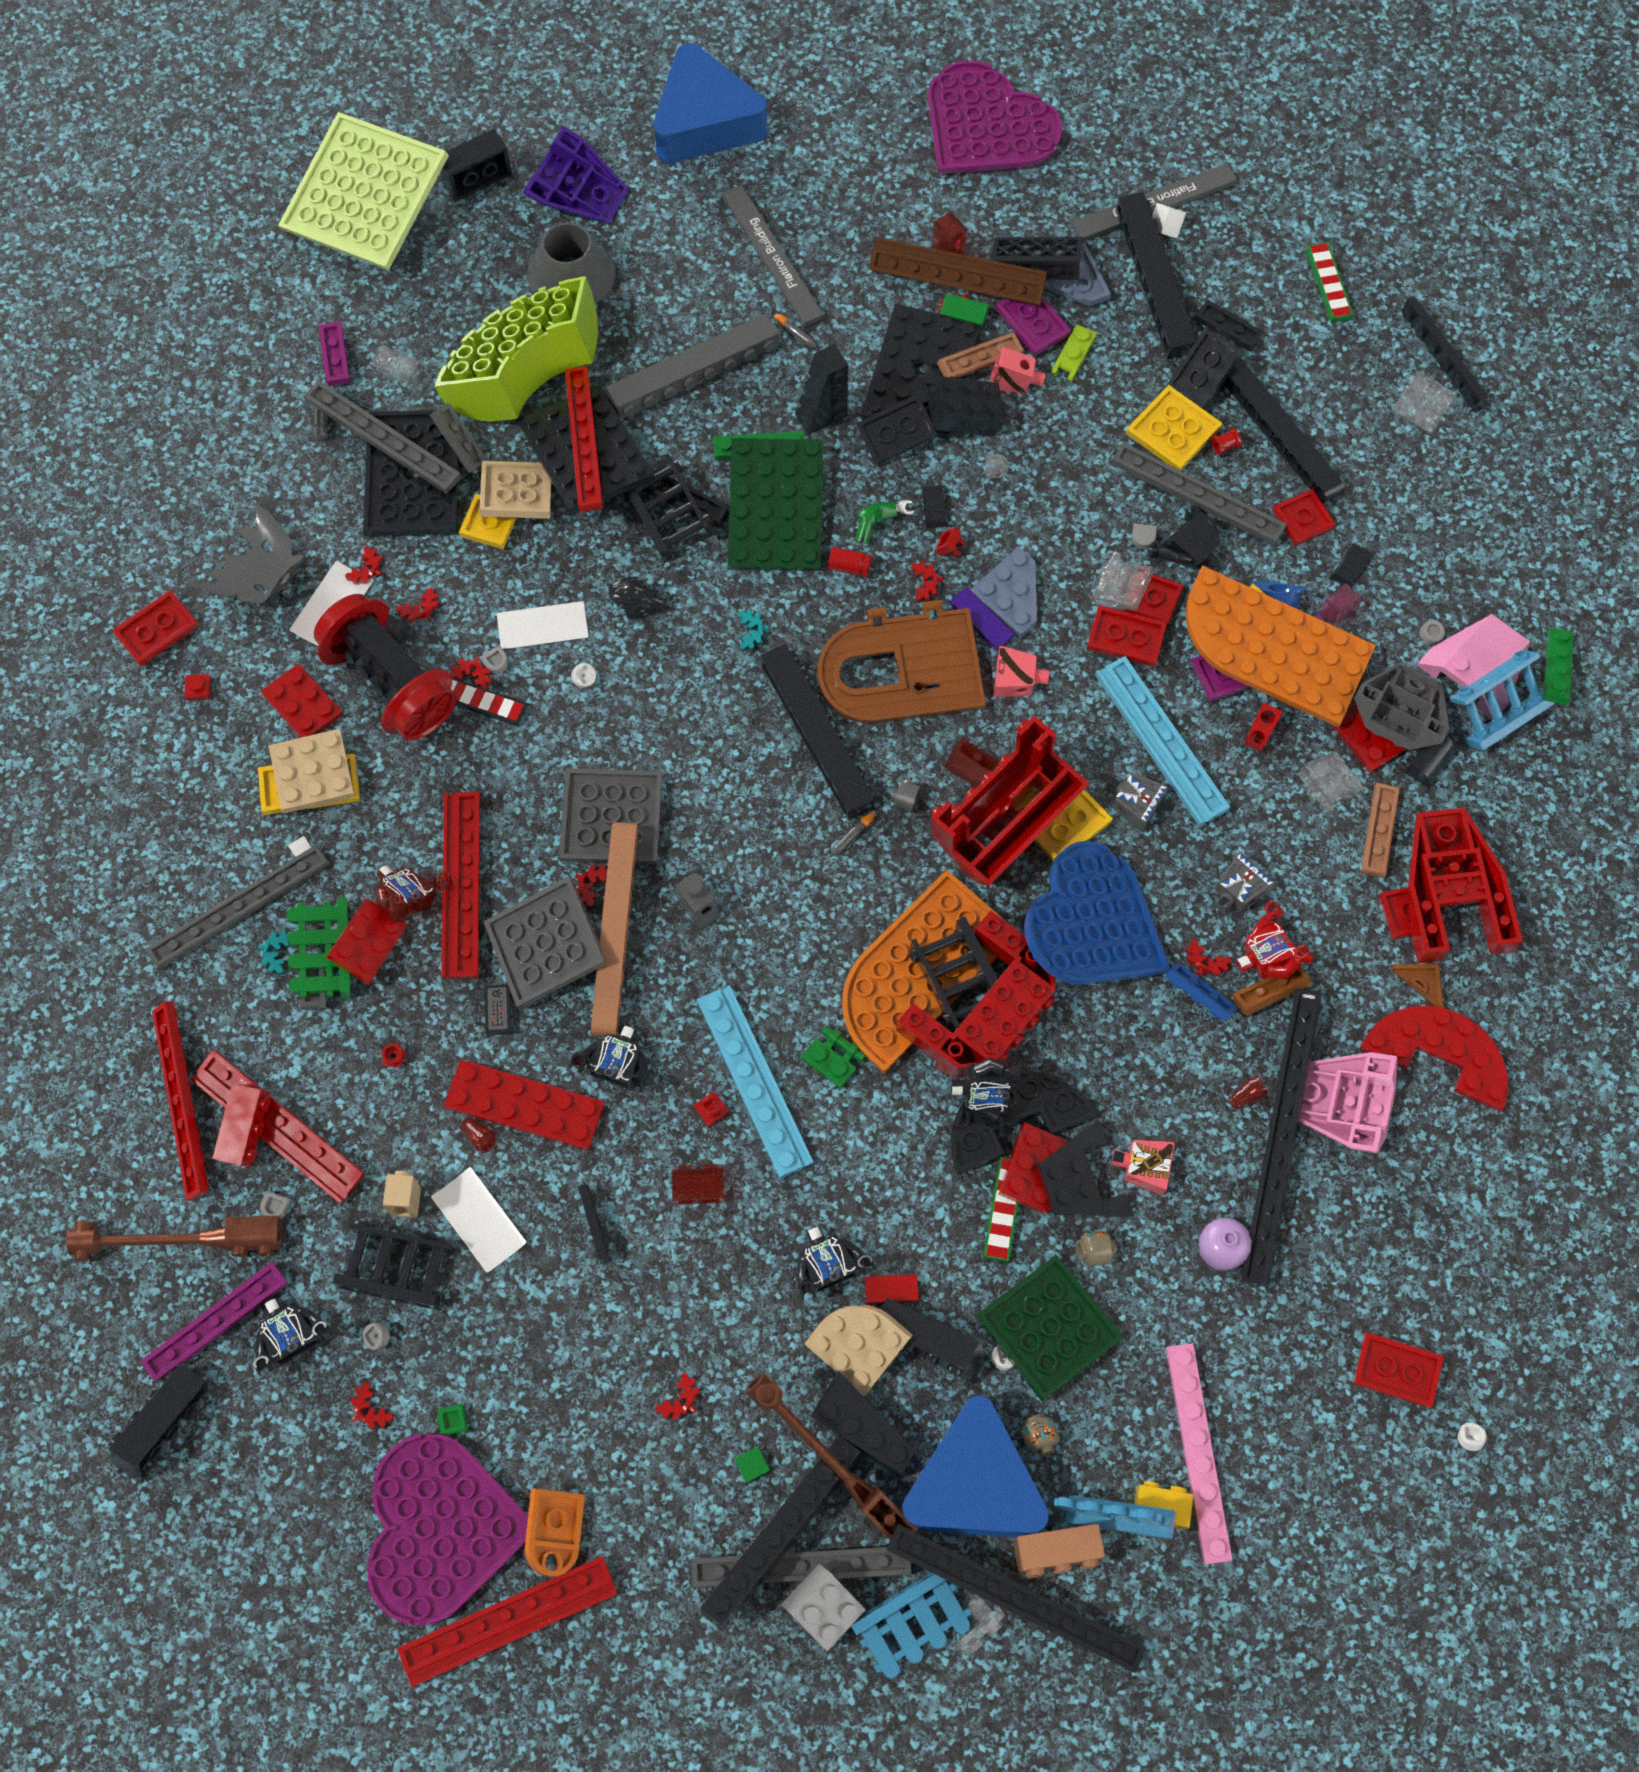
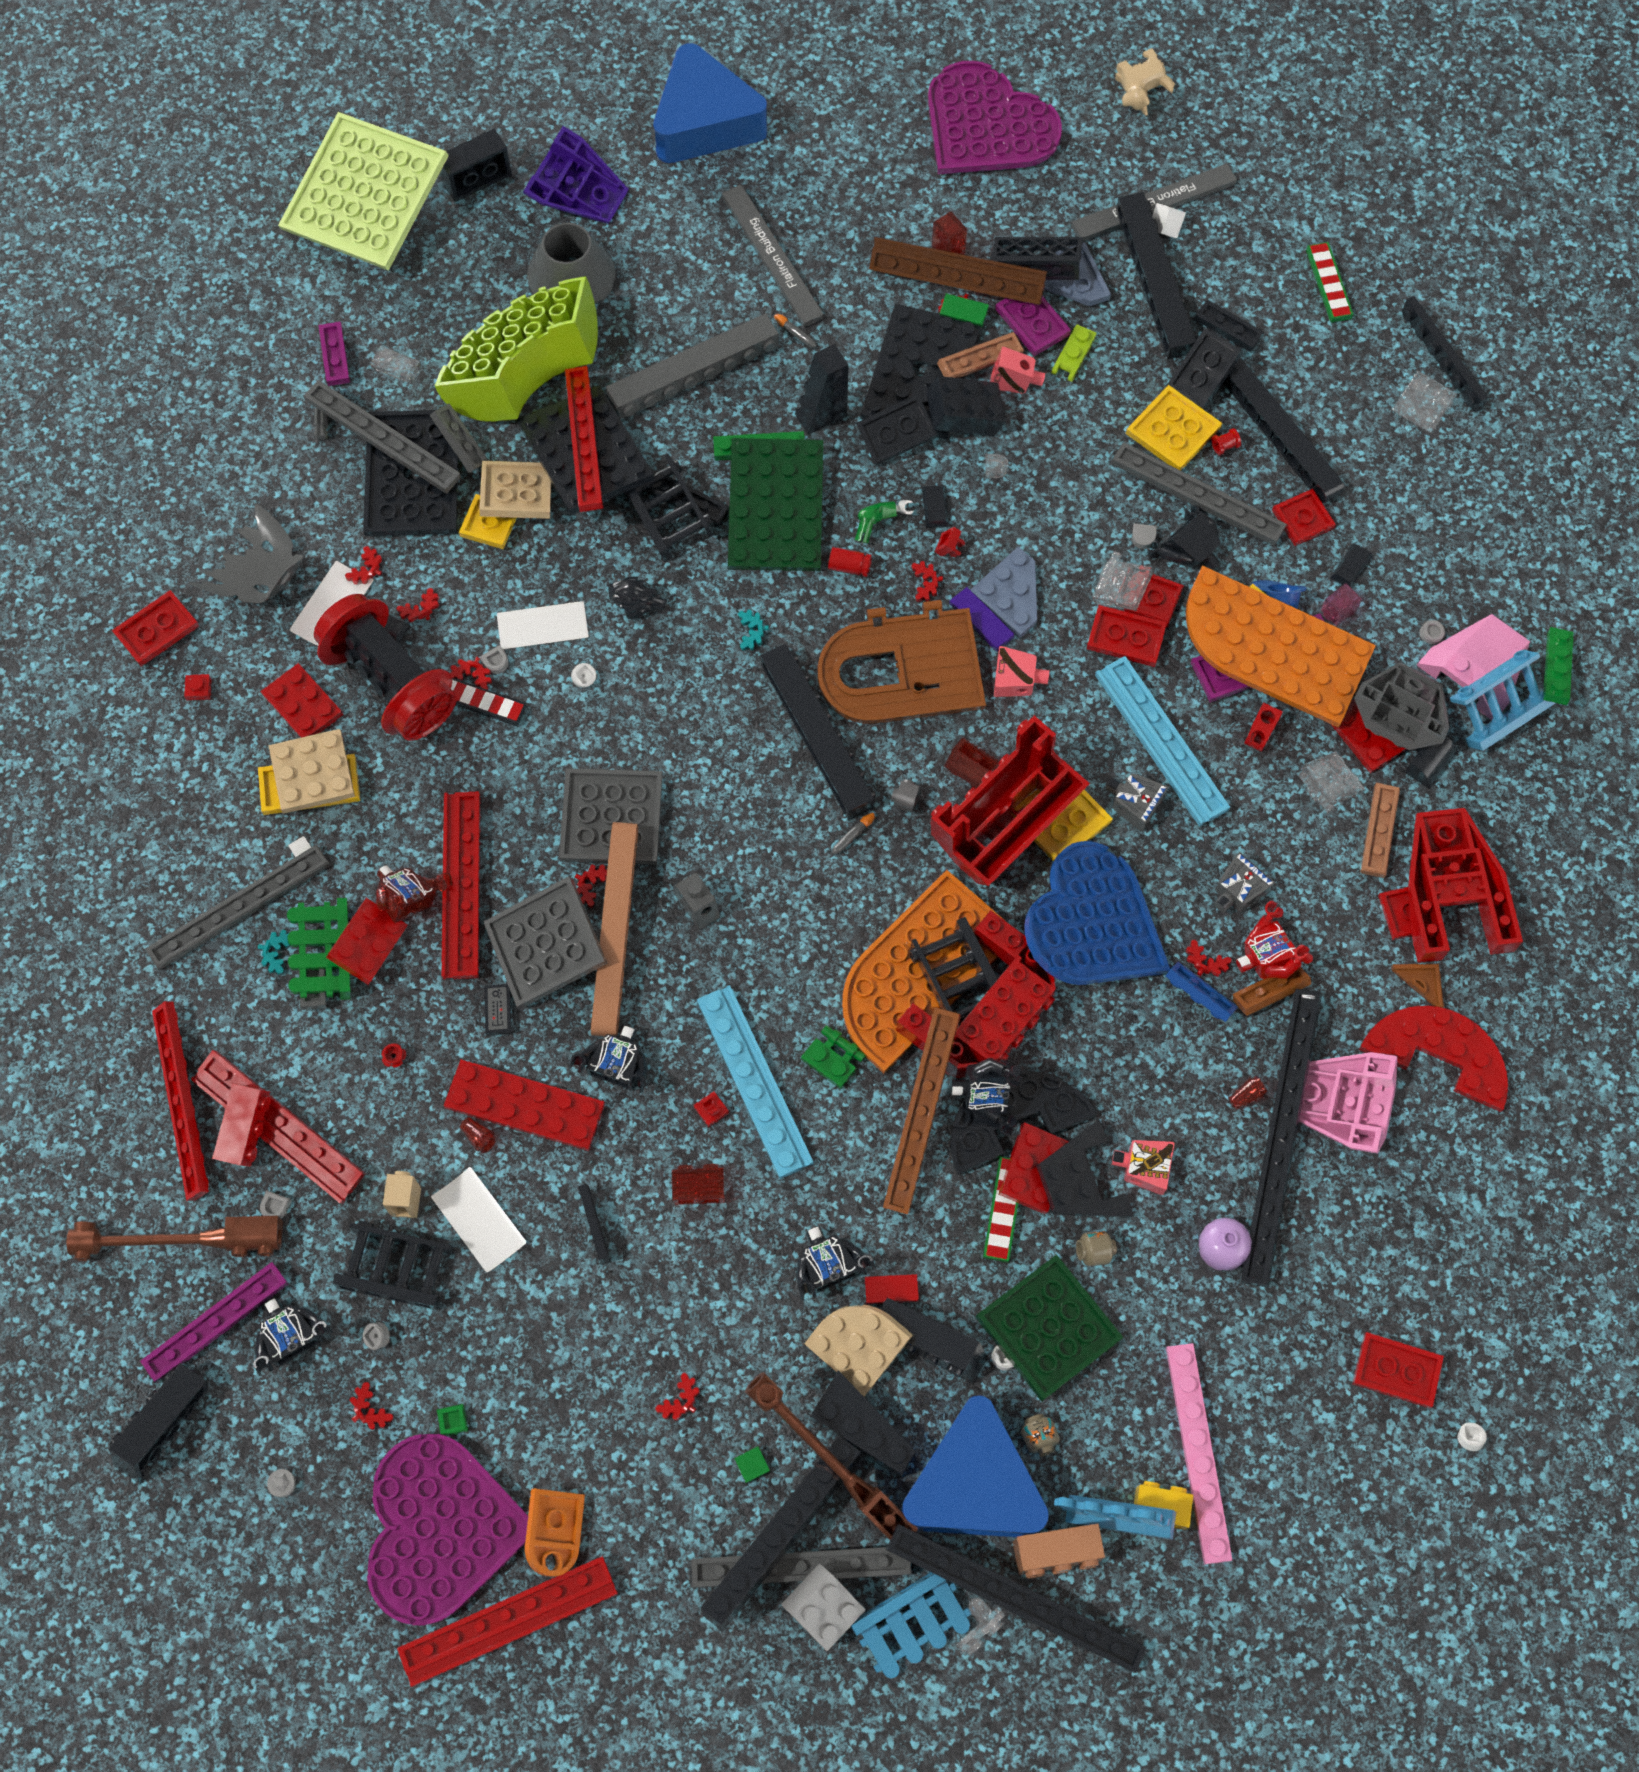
none -> light grey tile [267,1469,296,1498]
none -> dark orange plate [883,1007,961,1215]
none -> tan animal [1116,48,1175,116]

